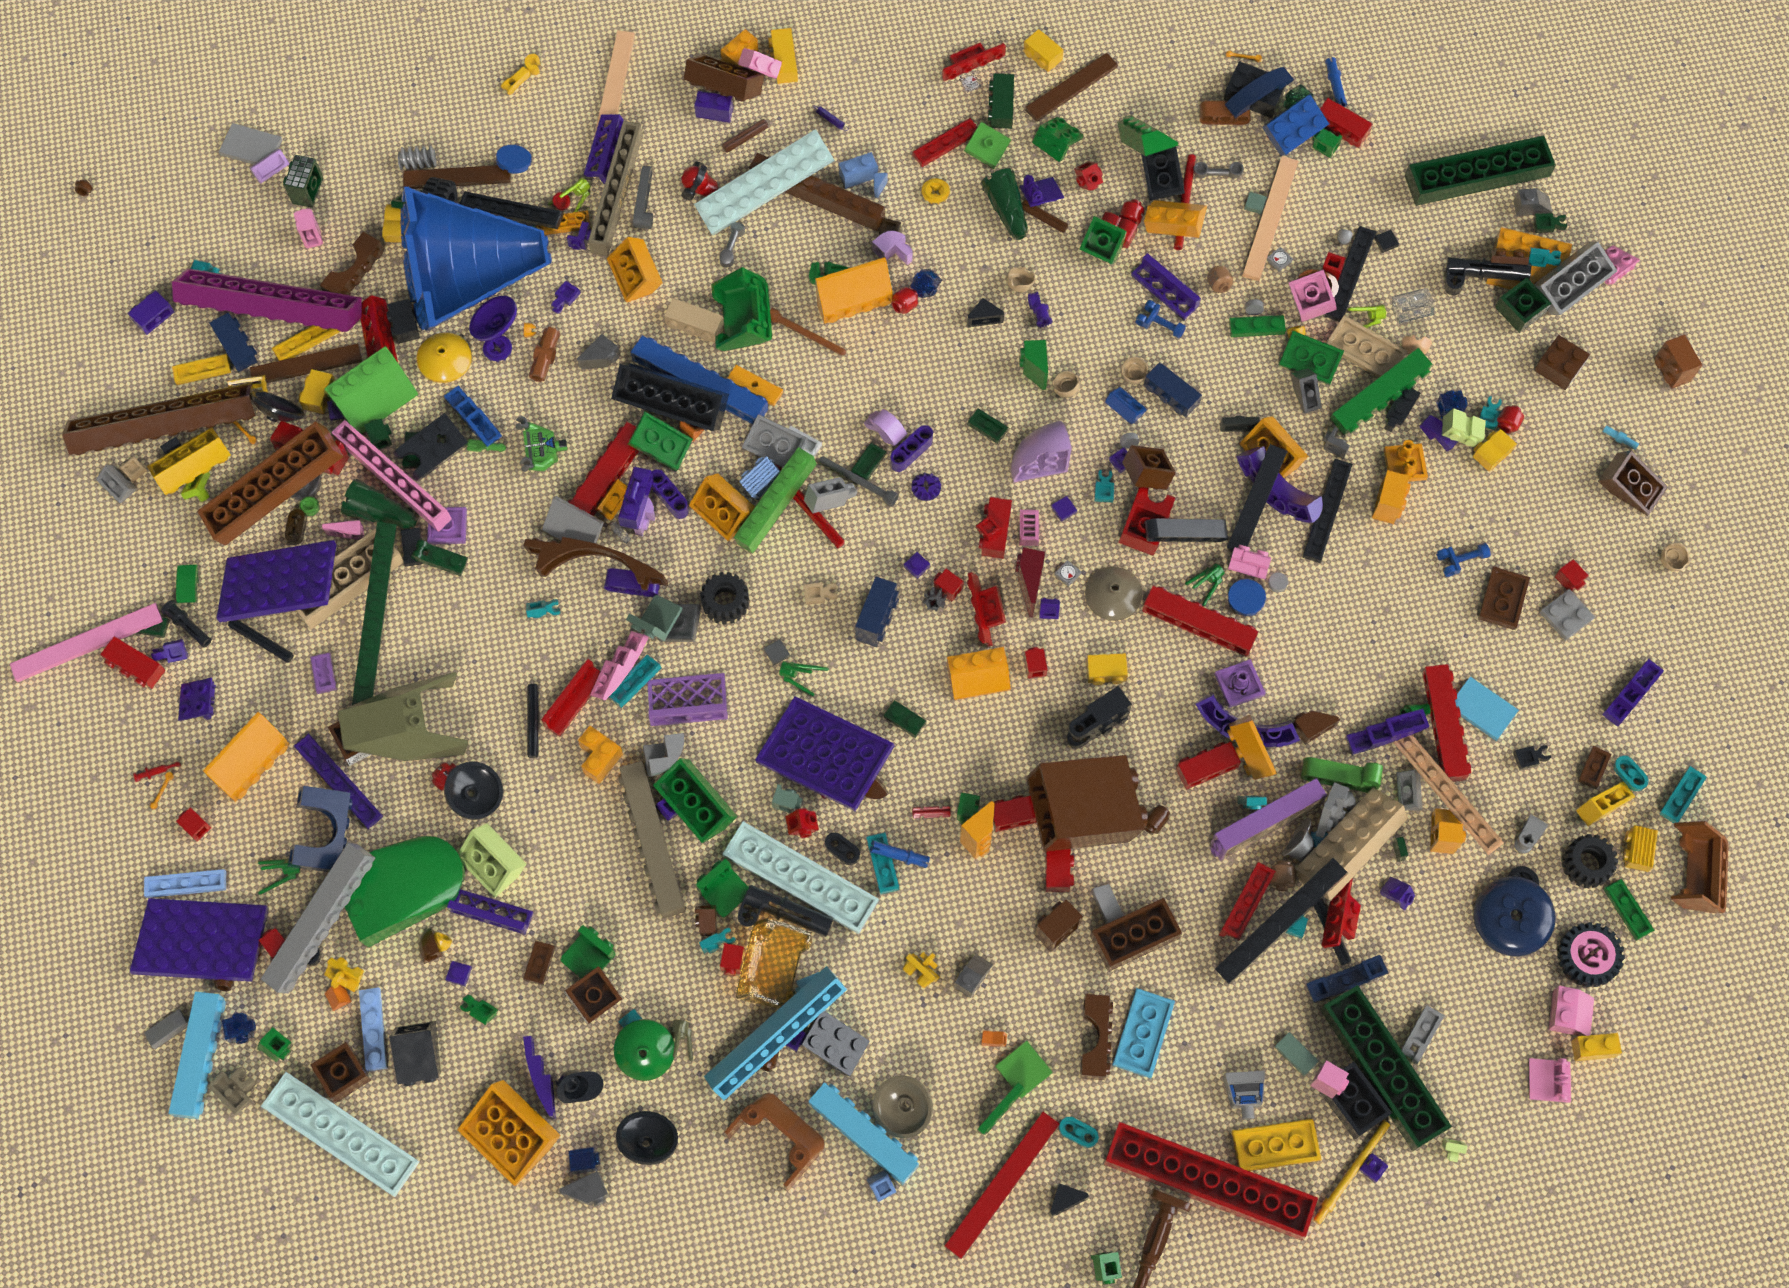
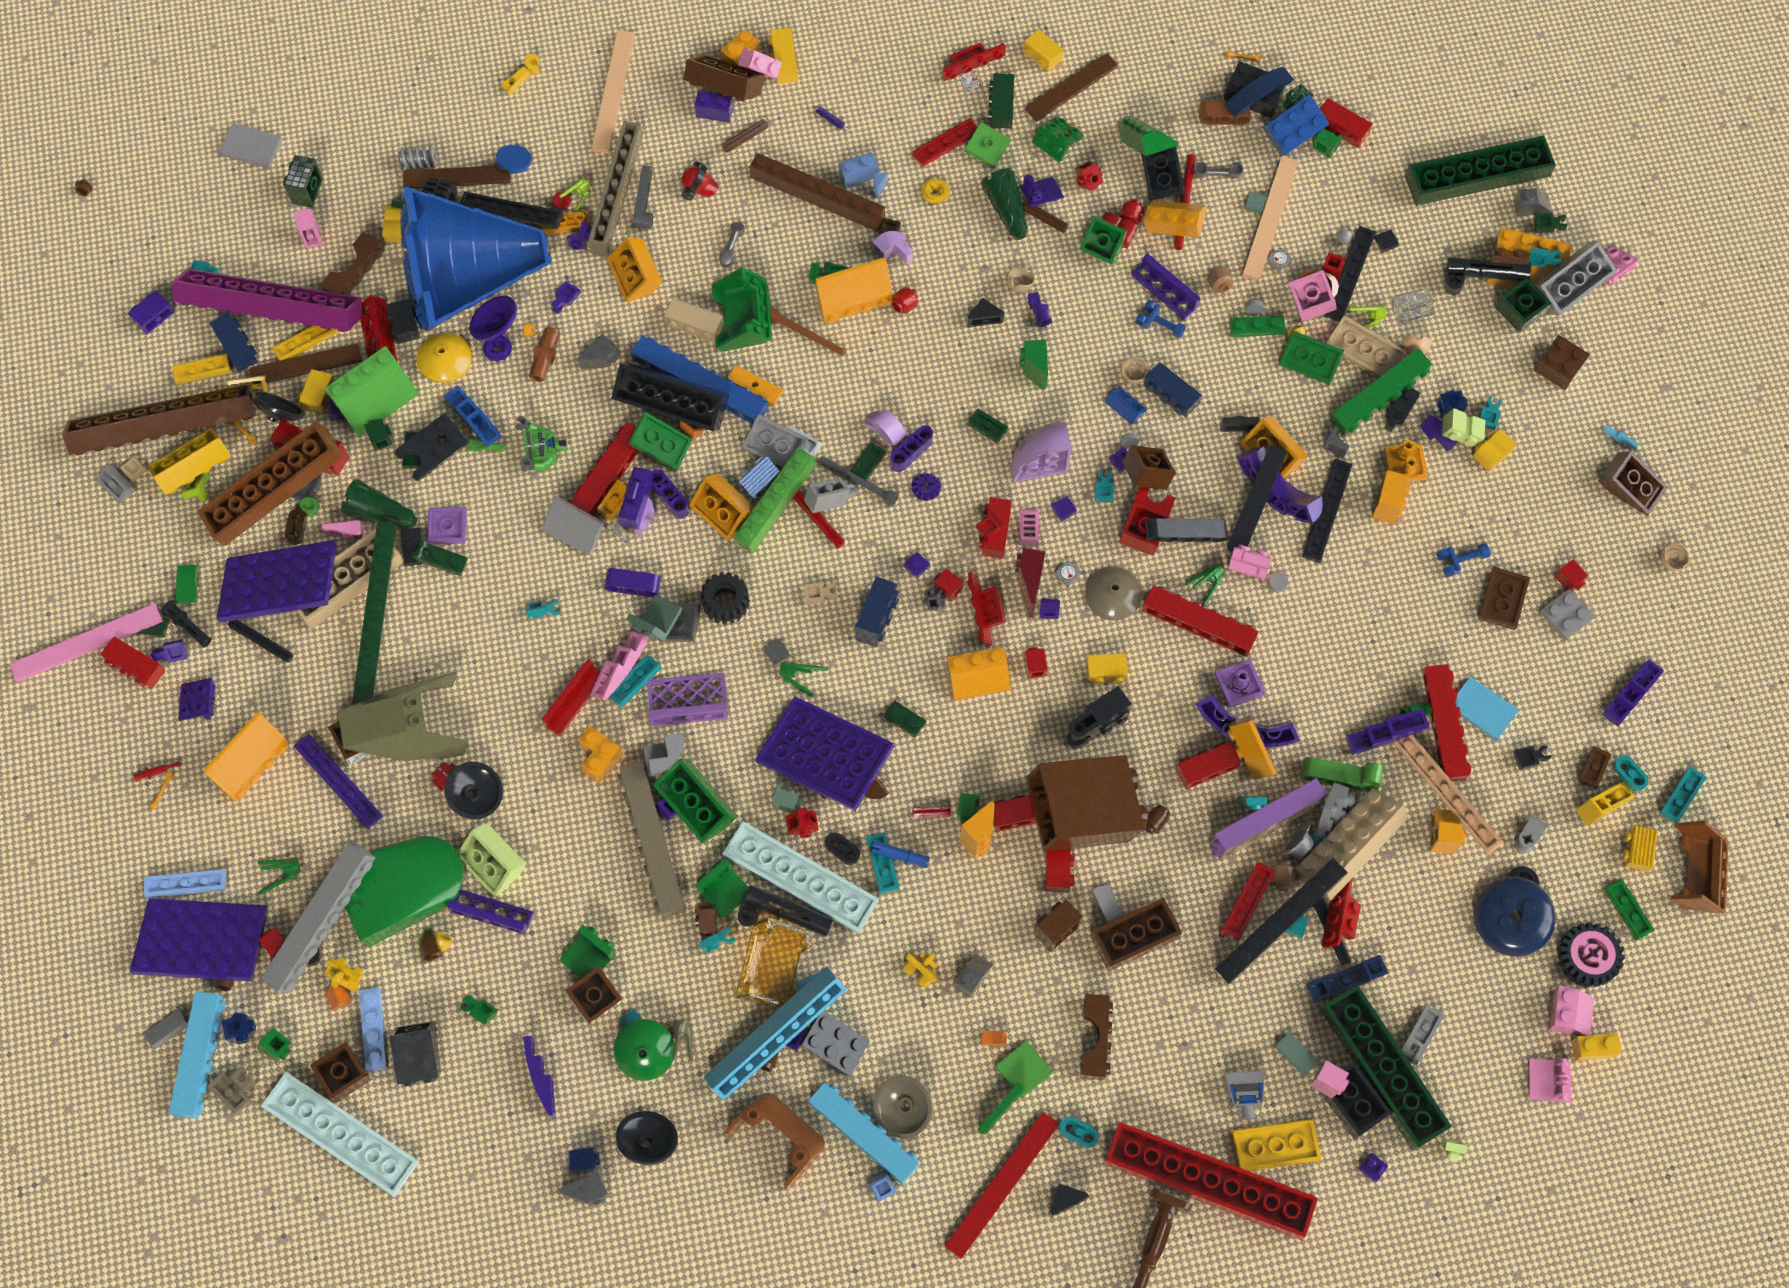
black tile [160,437,181,455] -> none
red brick [176,807,211,842] -> none
lavender tile [250,148,289,184] -> none
dark blue arch [287,786,352,872] -> none
medium lavender plate [310,653,337,694] -> none
bright pink brick [331,420,452,532] -> none
dark purple plate [445,961,472,987] -> none
light orange slope [457,1080,561,1186] -> none
reddish brown slope [523,537,668,591] -> none
reddish brown plate [523,941,556,985] -> none
black axle [527,684,538,758] -> none
black piece [556,1070,604,1103] -> none
dark purple fence [584,114,624,184] -> none
light aqua plate [694,129,835,235] -> none
red brick [720,943,745,976] -> none
clear blue brick [910,268,942,298] -> none
tan hair [1052,371,1080,398] -> none
green brick [1091,1252,1122,1285] -> none
medium azure tile [1112,988,1175,1079] -> none
blue tile [1227,579,1266,616] -> none
flat silver slope [1291,368,1322,413] -> none
reddish brown slope [1293,711,1340,745] -> none
yellow bar [1313,1120,1390,1225] -> none
blue pin [1325,57,1347,107] -> none
dark purple bracket [1380,876,1415,910] -> none
dark green tile [1392,837,1409,862] -> none
light grey slope [1396,770,1422,811] -> none
red head [1497,405,1524,434] -> none
black tyre [1562,834,1618,888] -> none
dark orange brick [1654,334,1703,389] -> none

